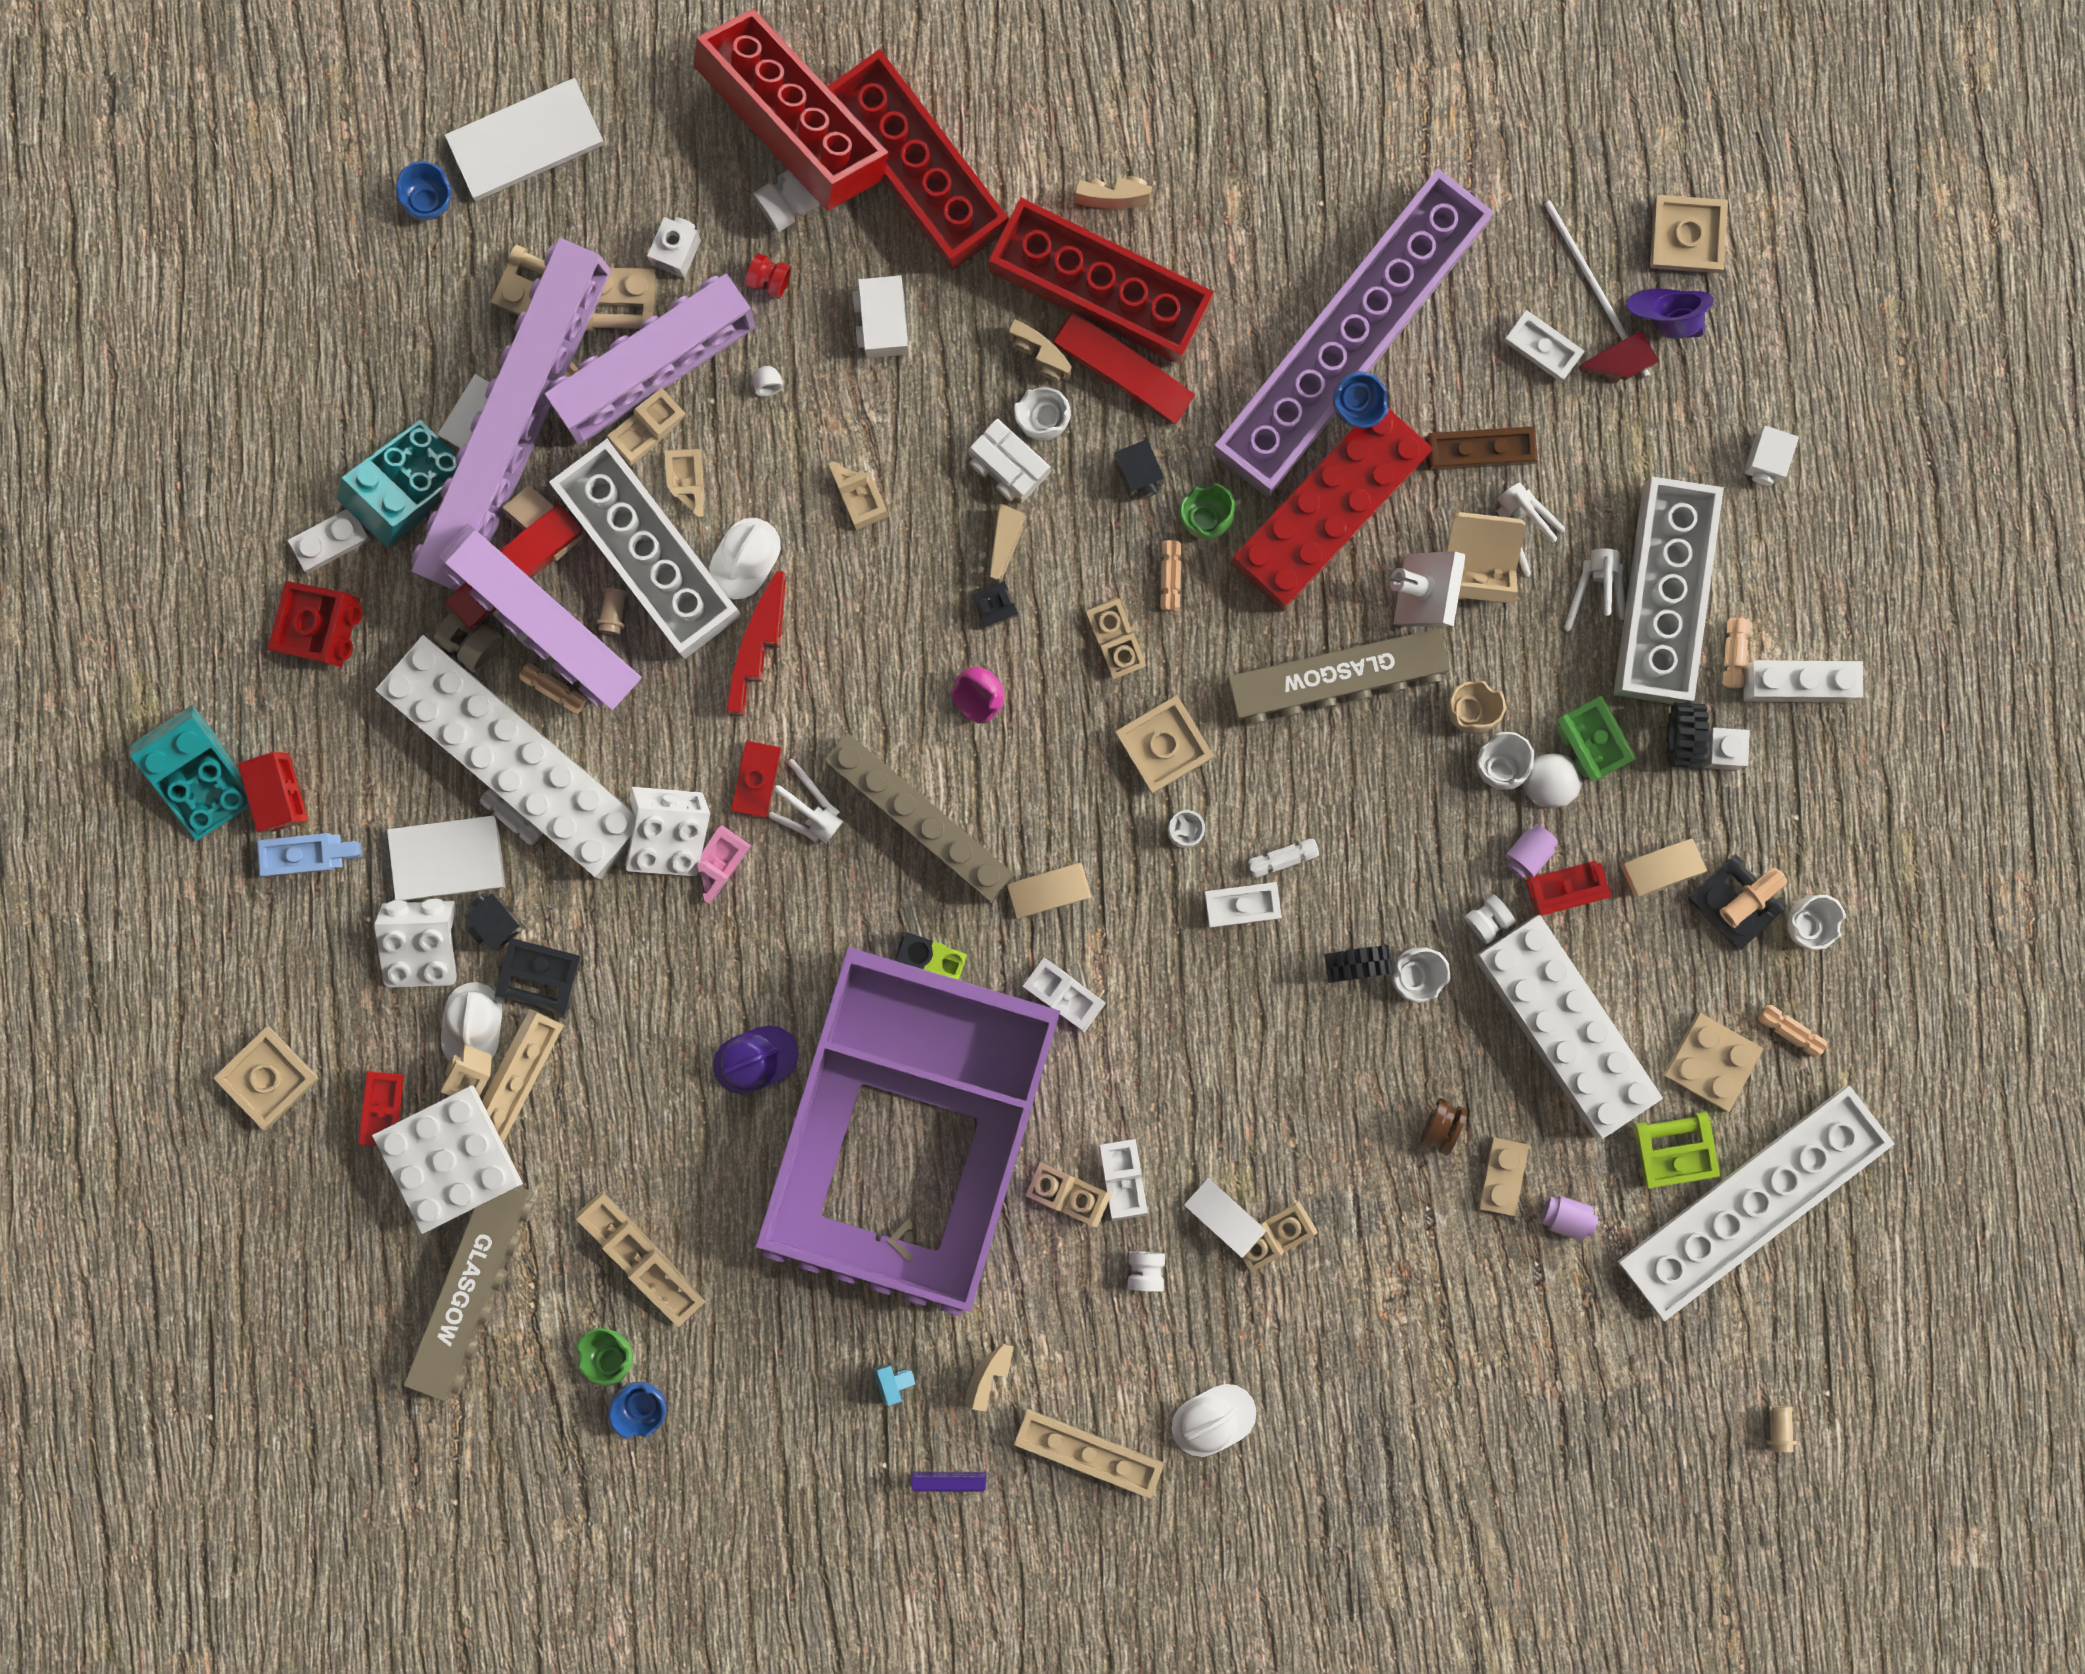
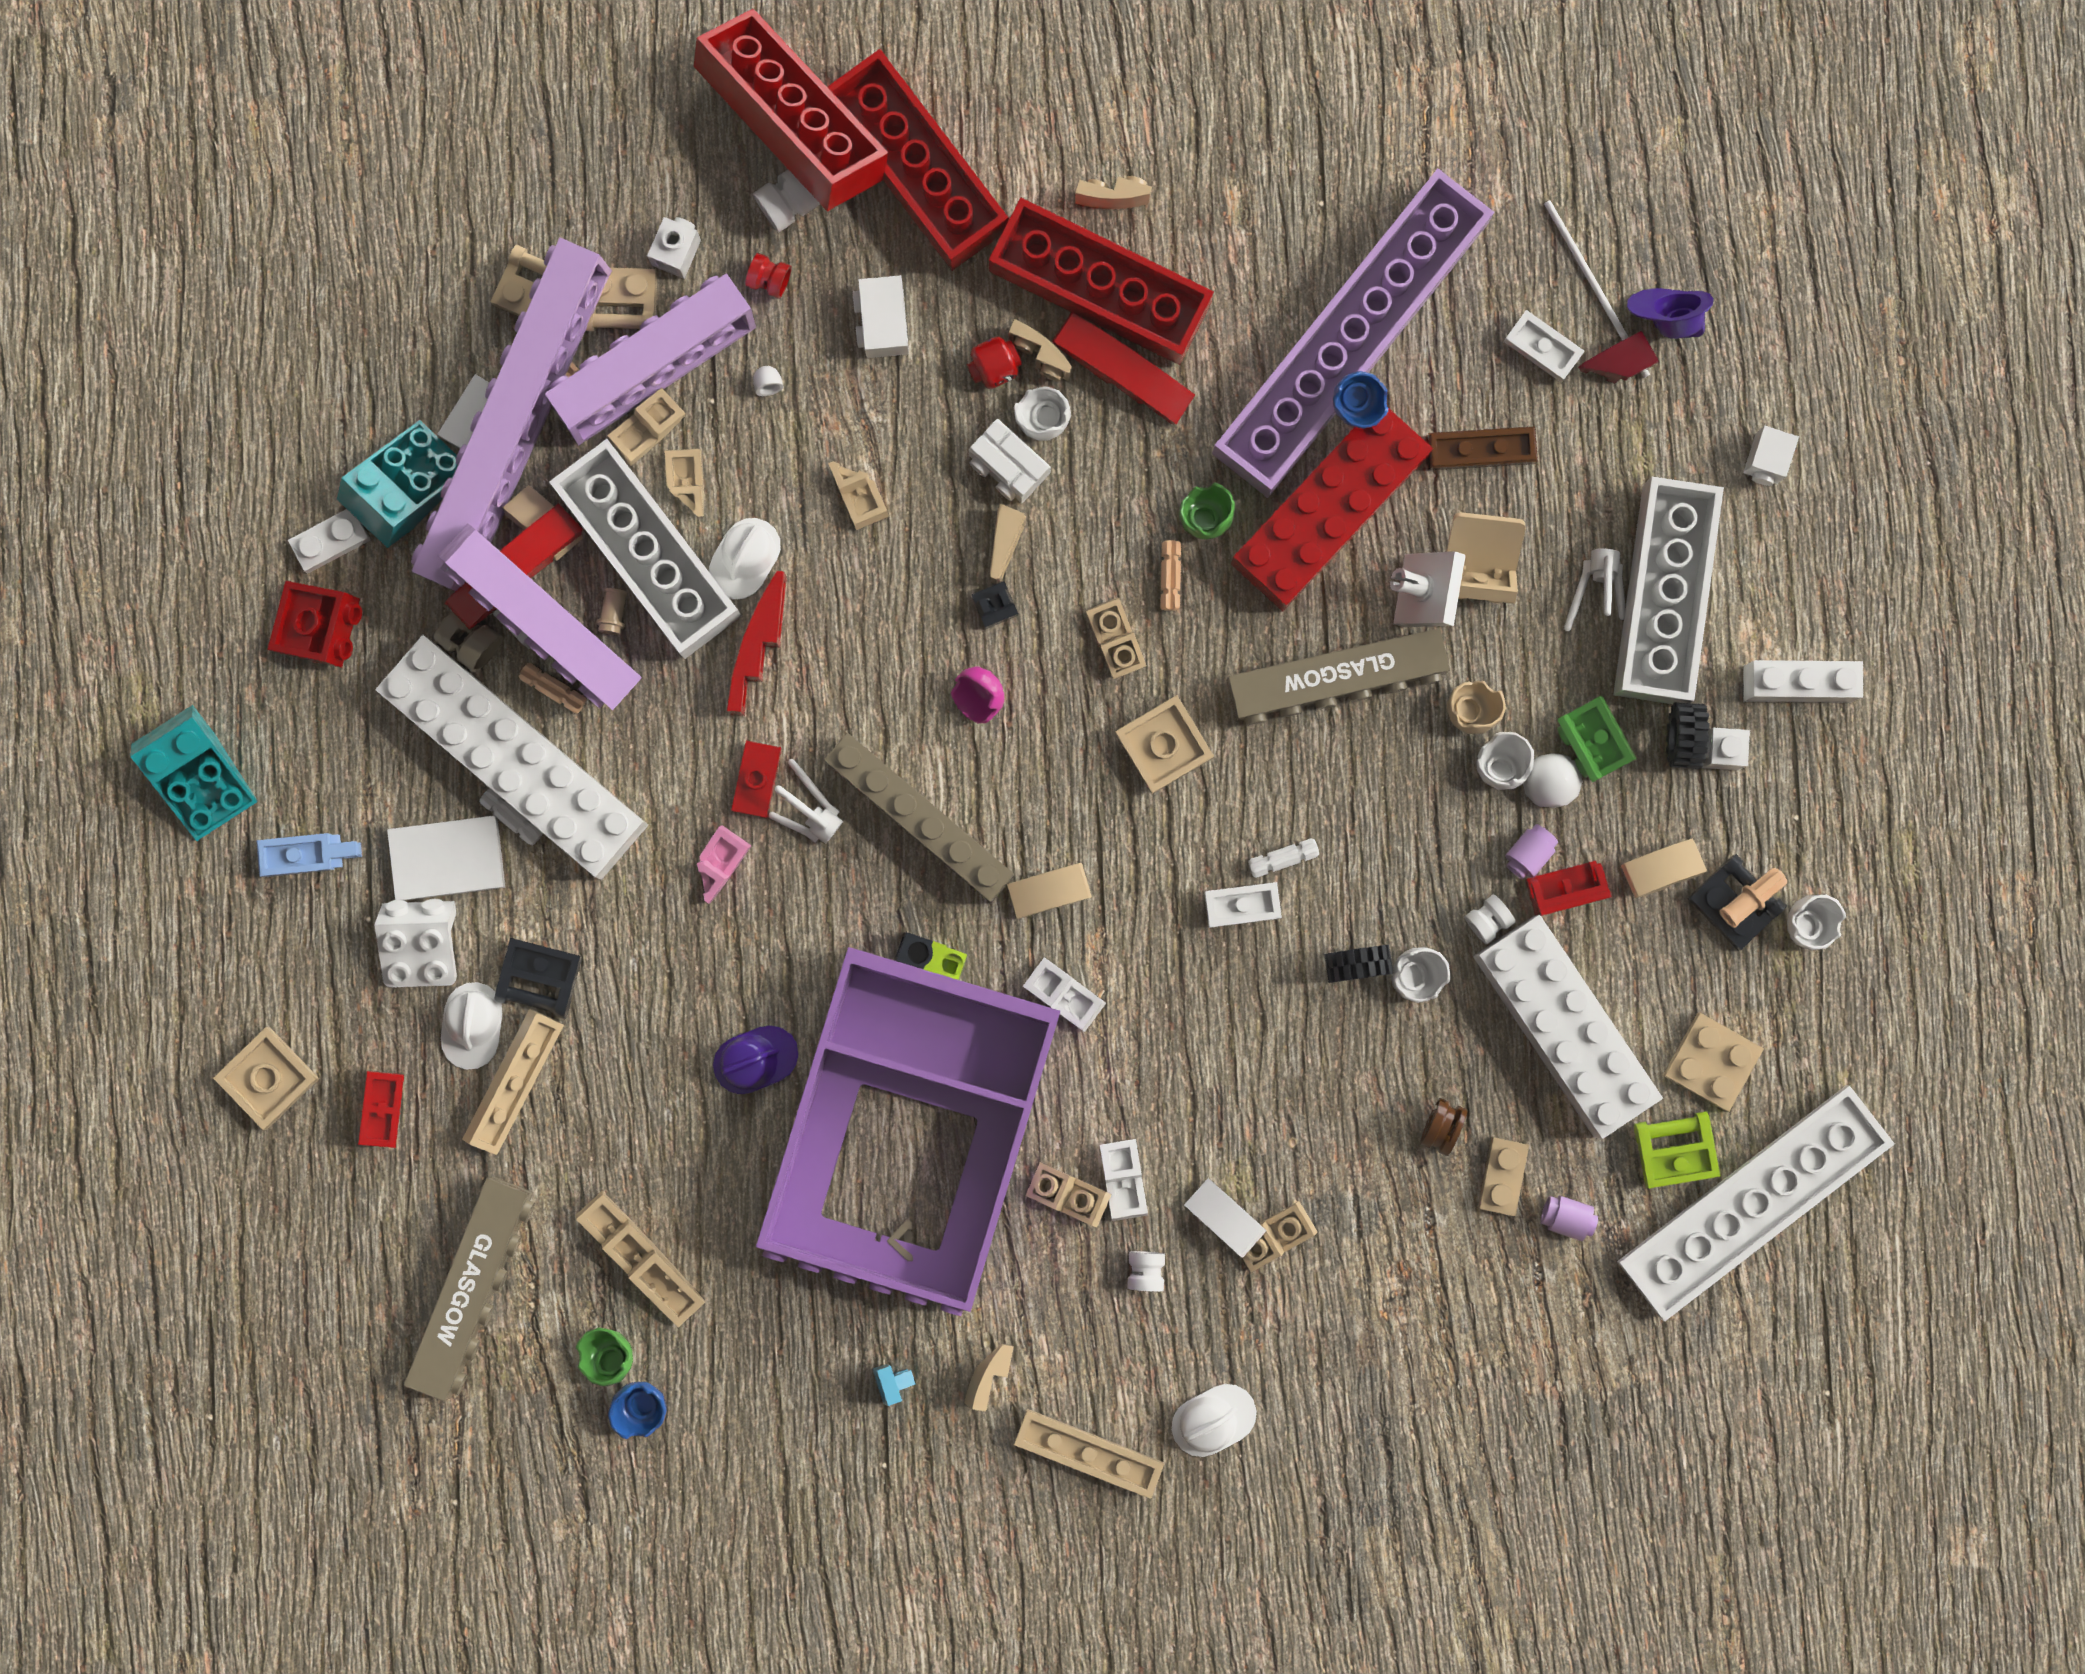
red hinge [238,752,309,833] -> none
white plate [372,1085,523,1234] -> none
blue hair [396,161,452,221] -> none
tan brick [441,1044,492,1097] -> none
white tile [445,78,605,202] -> none
black brick [464,893,526,951] -> none
white bracket [625,787,710,876] -> none
dark purple tile [912,1471,986,1492] -> none
black brick [1113,439,1164,500] -> none
white wheel [1167,810,1205,849] -> none
white plant [1496,483,1565,577] -> none
tan plate [1650,195,1728,274] -> none
light nougat axle [1723,618,1749,689] -> none
light nougat axle [1758,1005,1827,1057] -> none
tan pin [1767,1406,1797,1452] -> none
none -> red head [966,336,1022,389]

